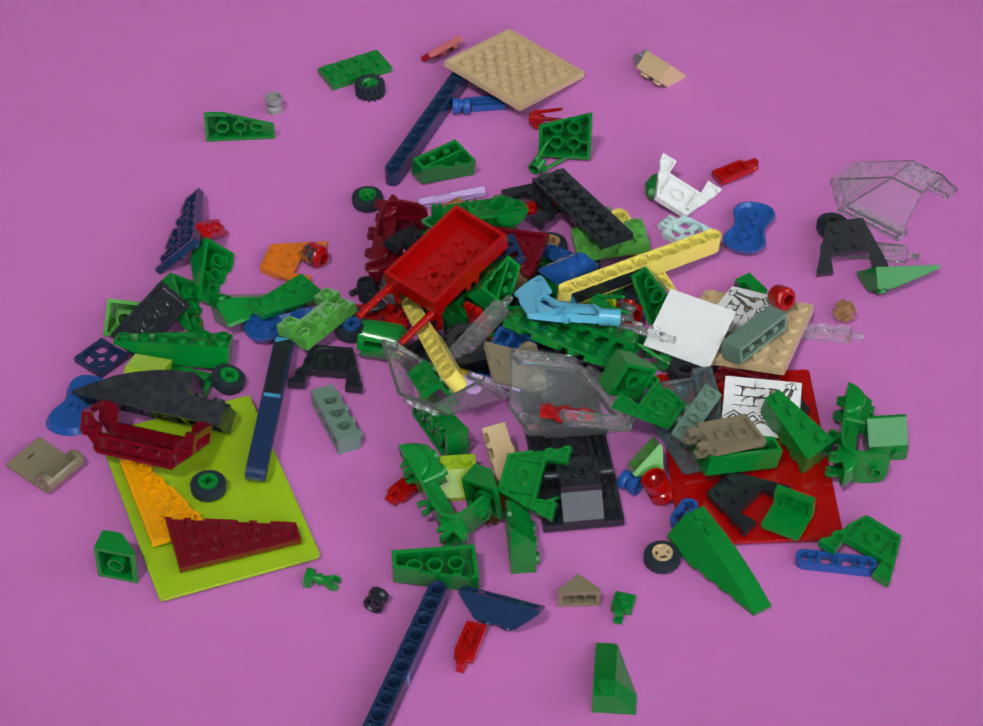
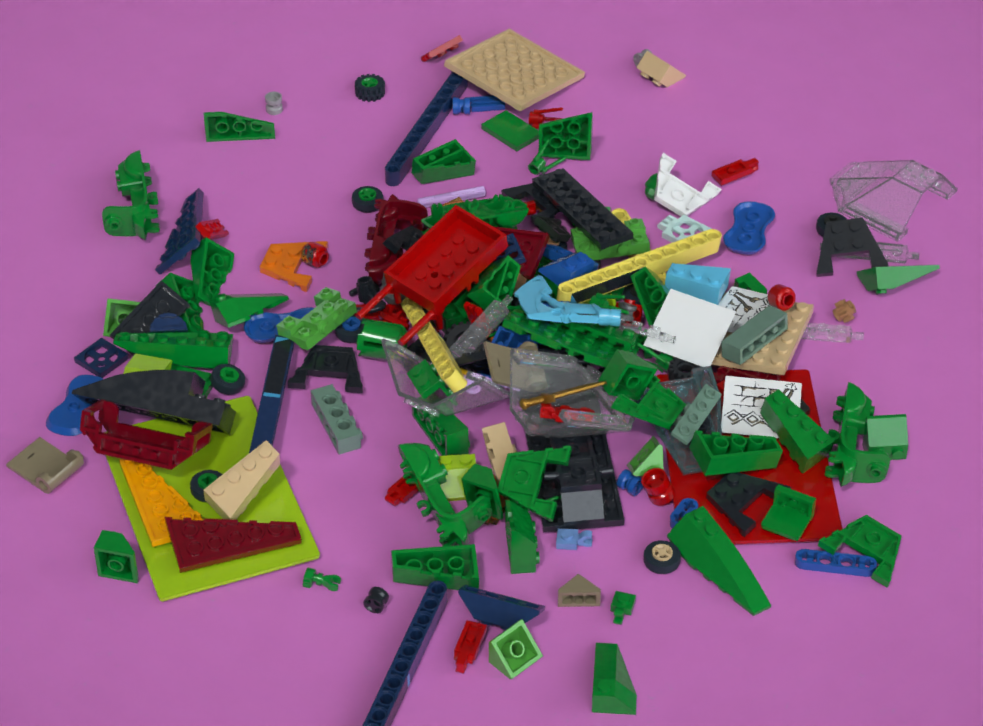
green wing [250,273,321,320] -> none
green plate [318,50,392,91] -> none
dark tan tile [683,414,767,459] -> none
none -> green piece [102,150,160,240]
none -> dark blue tile [149,313,188,333]
none -> tan wedge [204,440,280,520]
none -> green tile [481,110,539,152]
none -> bright green slope [489,619,543,679]
none -> pearl gold sword [519,381,606,410]
none -> pearl dark grey wing [534,216,571,243]
none -> medium blue plate [556,528,592,550]
none -> medium azure wedge [665,263,731,305]

